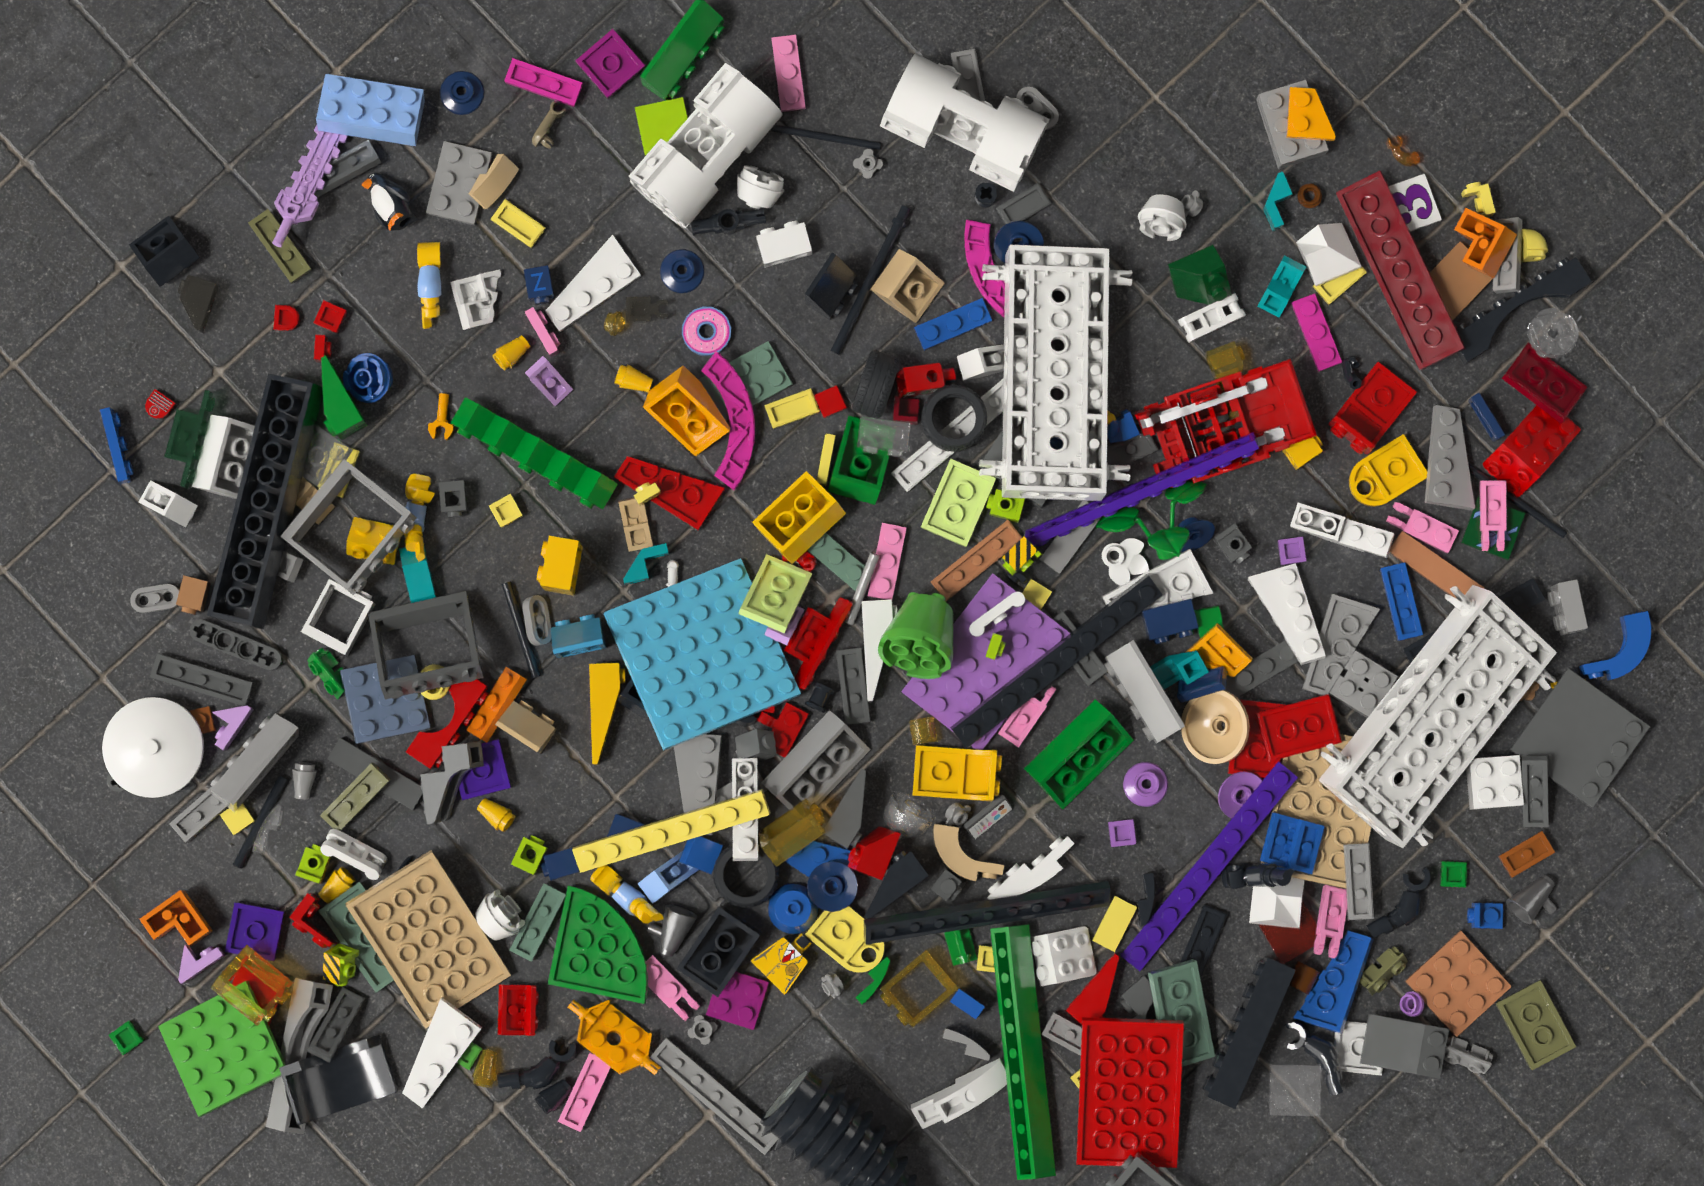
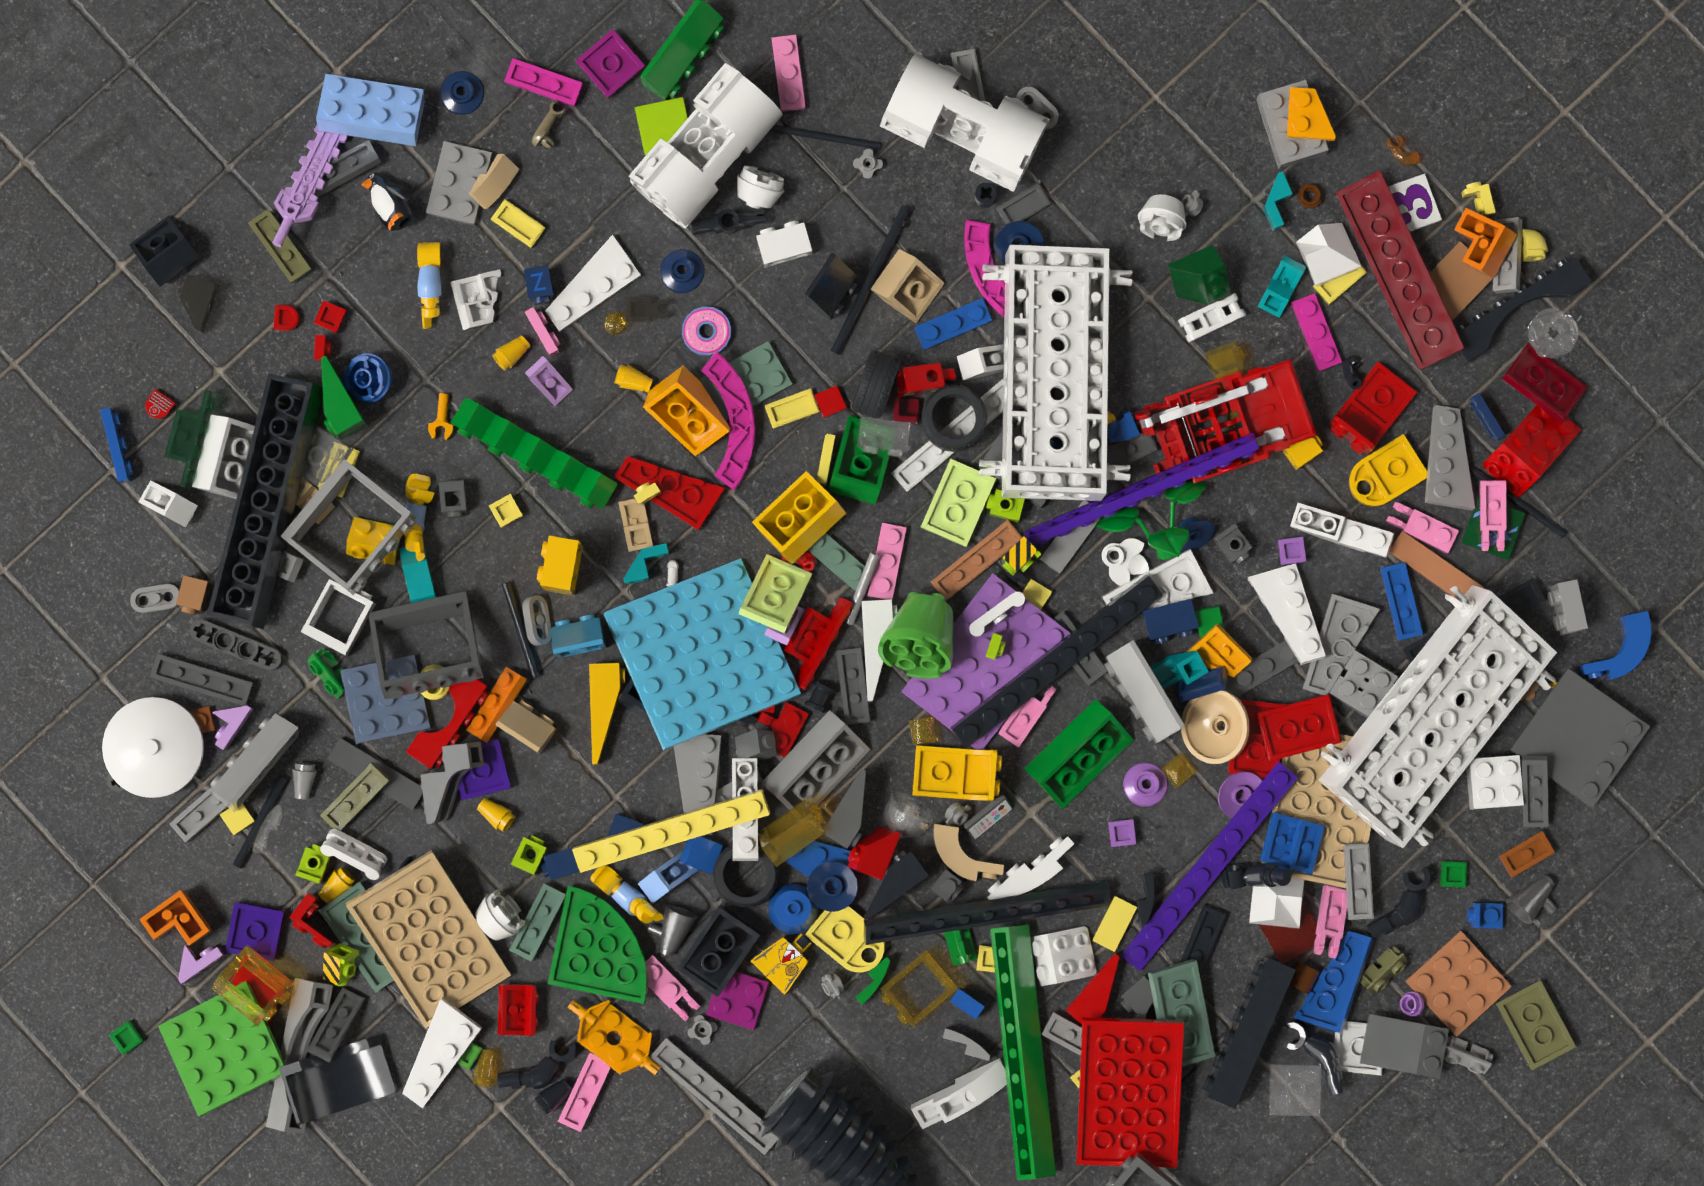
none -> clear yellow tile [1160,753,1196,789]

